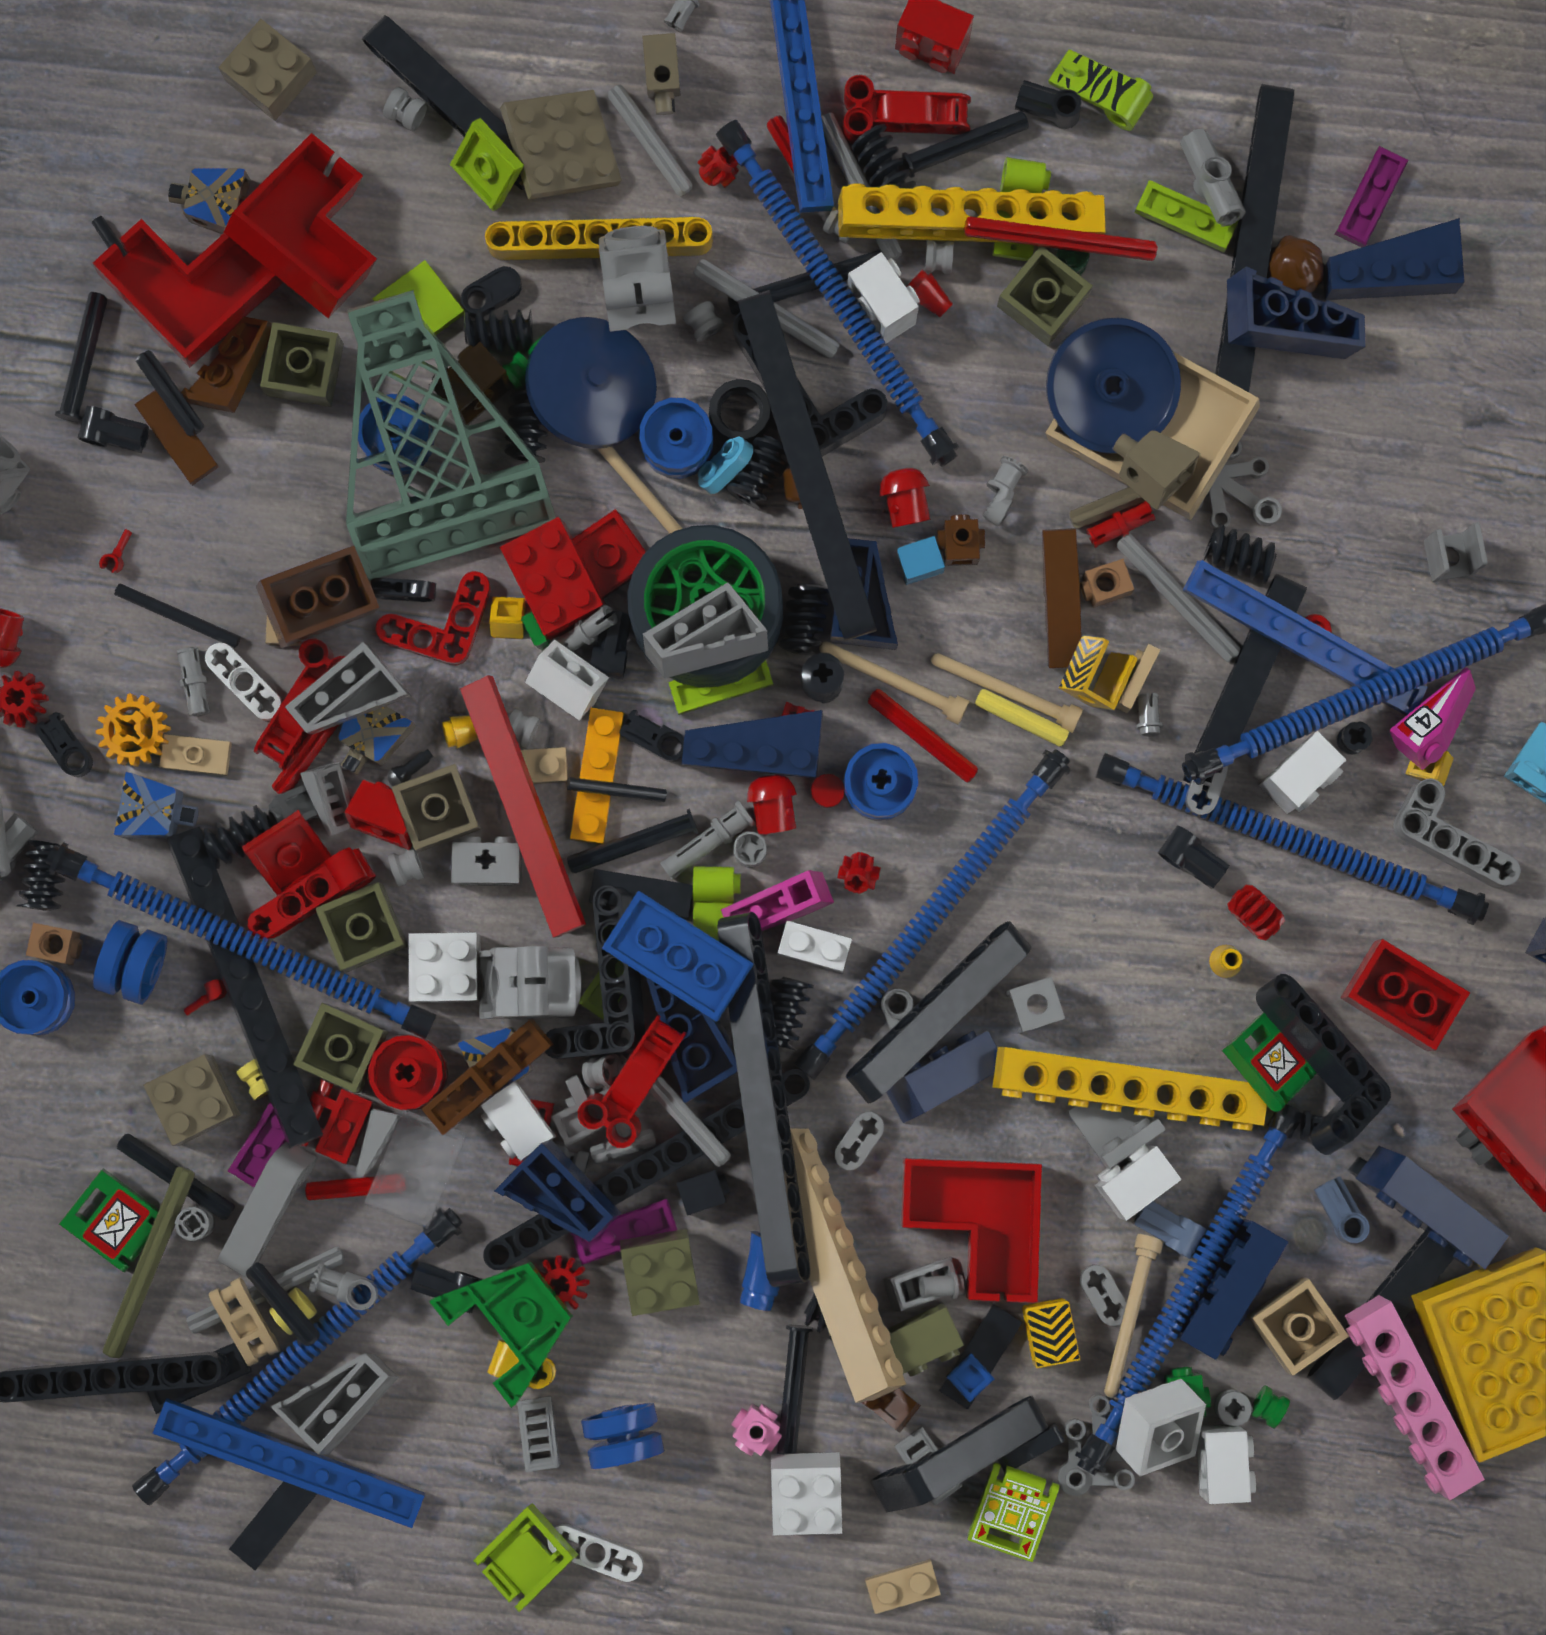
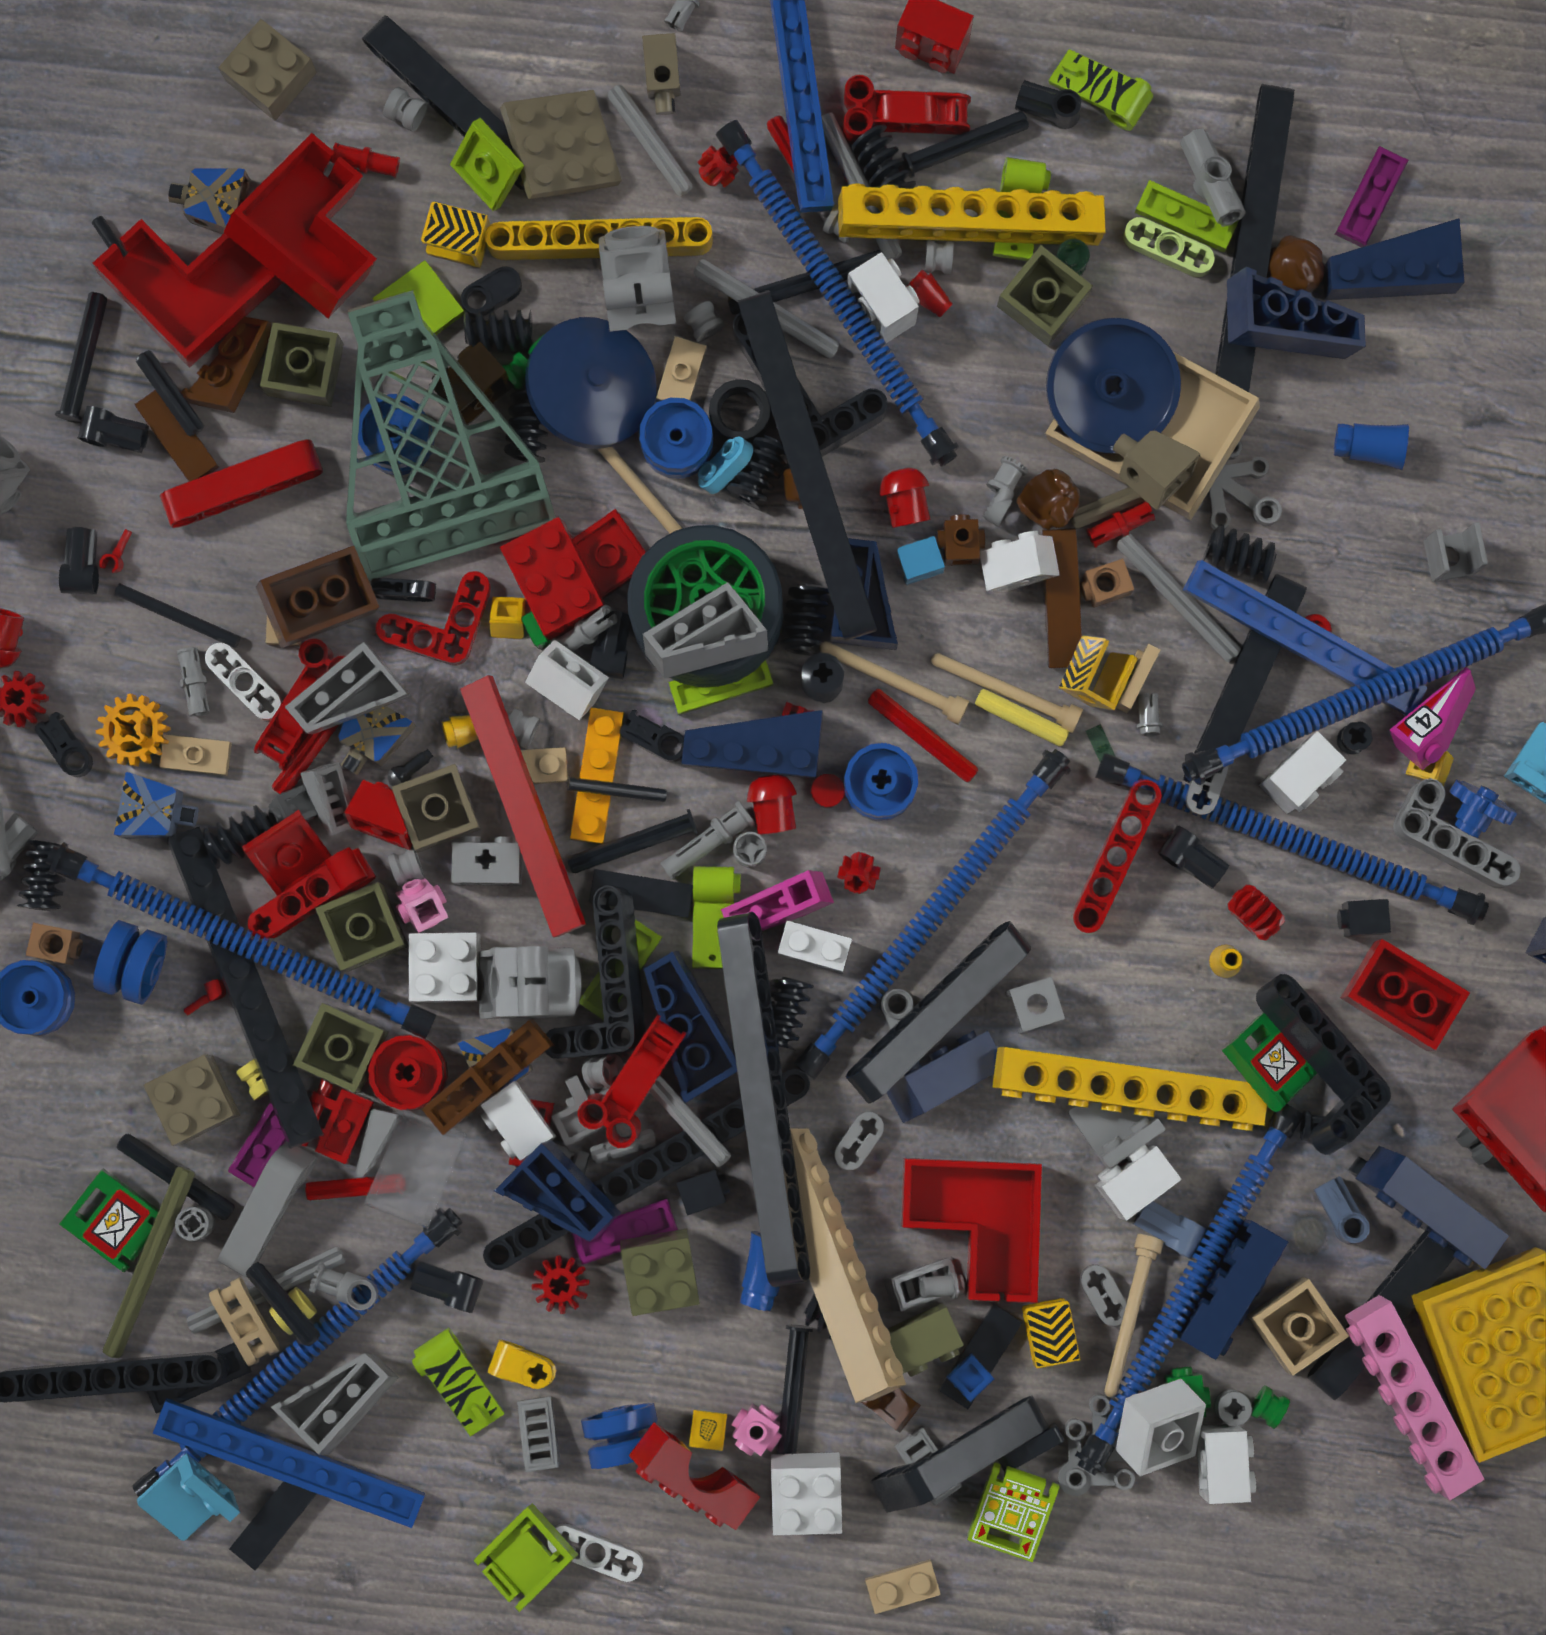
green wing [429,1262,573,1408] -> none
blue tile [602,891,754,1022] -> none
red axle [964,216,1158,261] -> none
none -> black piece [59,527,99,594]
none -> medium azure bracket [137,1453,240,1541]
none -> red beam [160,439,323,528]
none -> red pin [331,142,400,178]
none -> bright pink brick [395,878,449,933]
none -> lime door [412,1327,505,1437]
none -> piece [421,202,491,268]
none -> red arch [629,1422,761,1530]
none -> tan plate [656,336,707,401]
none -> yellow slope [689,1410,727,1451]
none -> white brick [980,531,1059,592]
none -> reddish brown hair [1017,469,1080,530]
none -> red beam [1072,779,1162,933]
none -> clear green piece [1085,724,1116,762]
none -> yellowish green beam [1123,217,1215,277]
none -> blue plant [1334,423,1409,470]
none -> black brick [1337,899,1391,937]
none -> blue plant [1450,779,1517,838]

